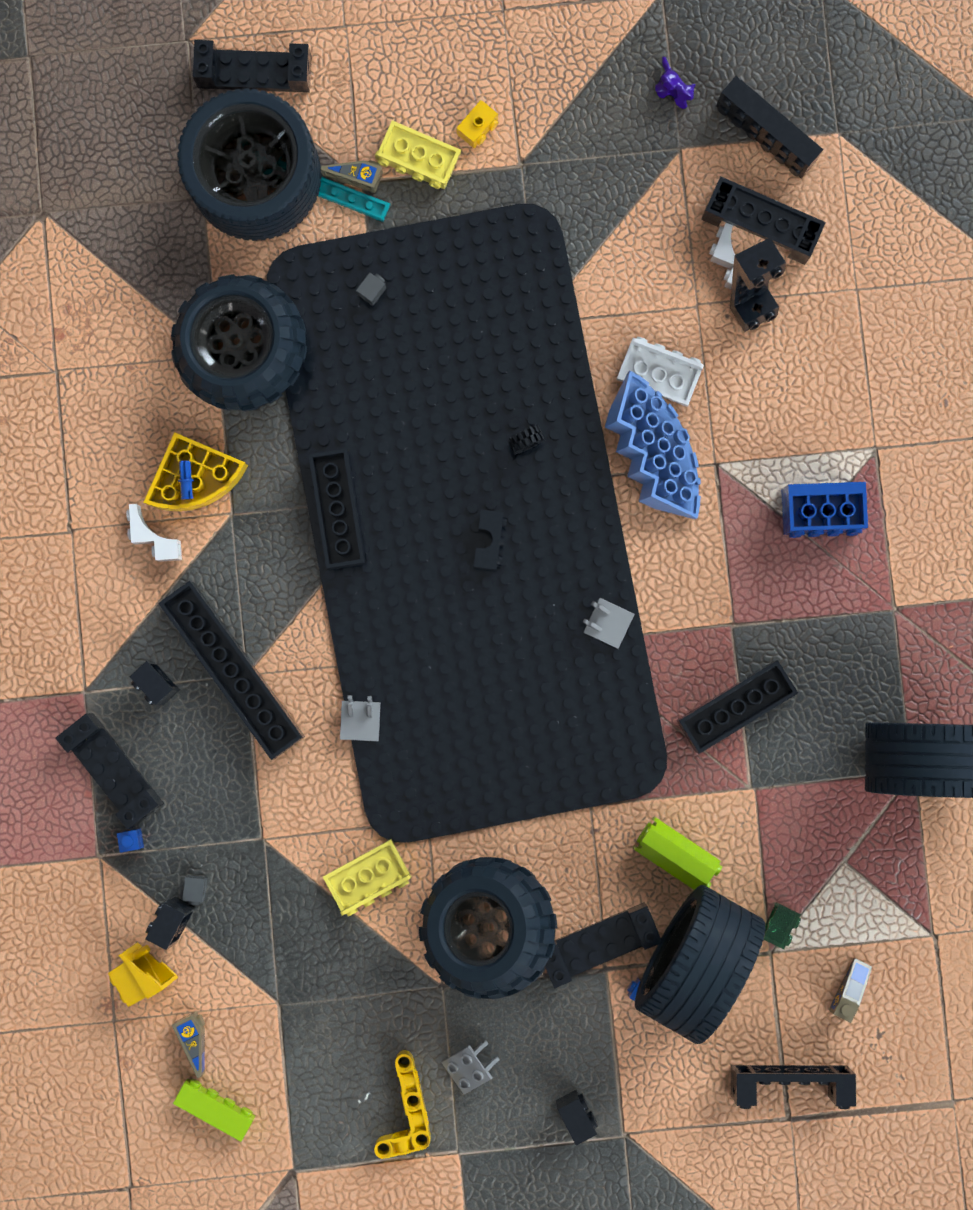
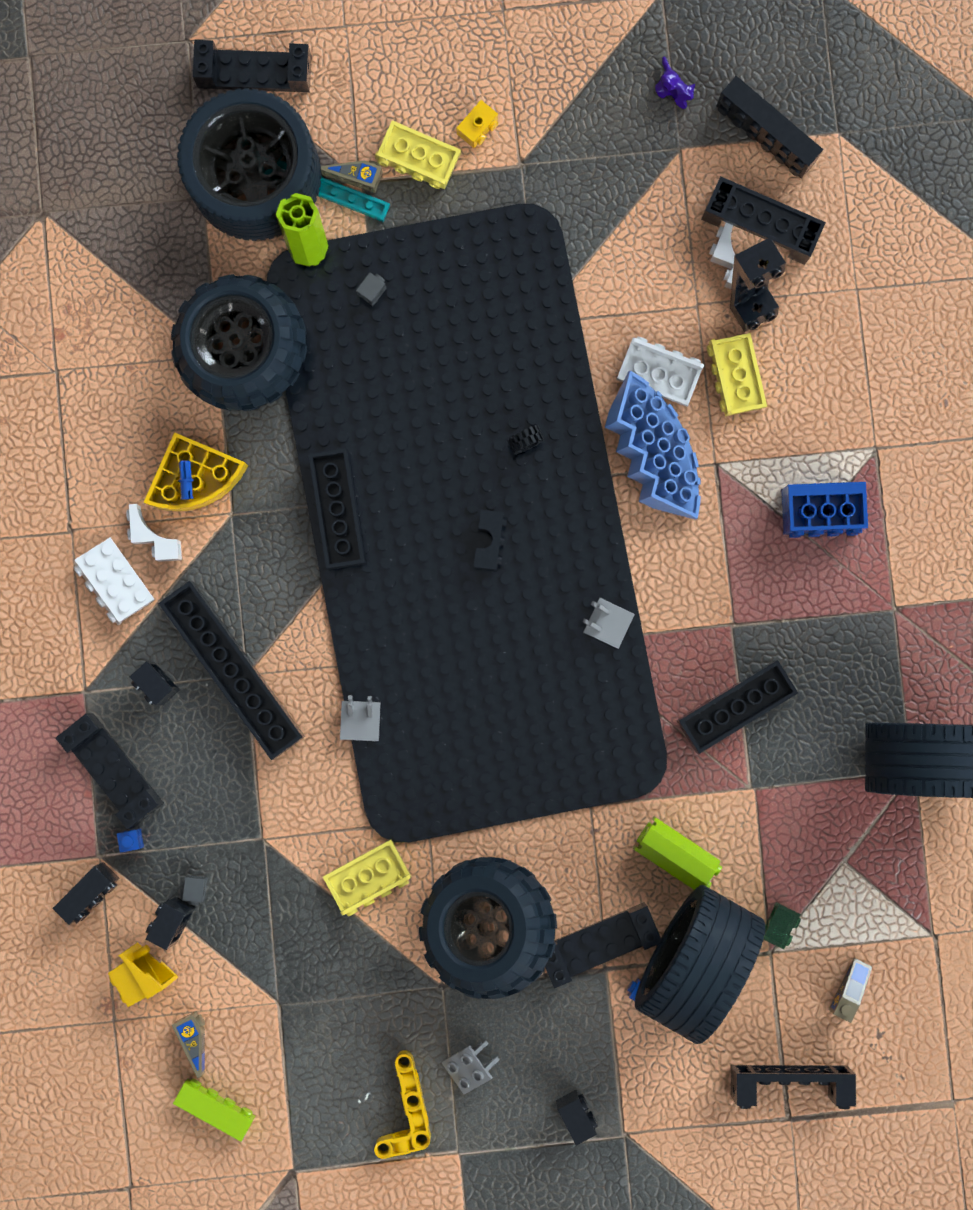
none -> black brick [52,862,120,925]
none -> white bracket [73,538,154,625]
none -> lime brick [276,193,328,267]
none -> light yellow bracket [707,333,767,417]

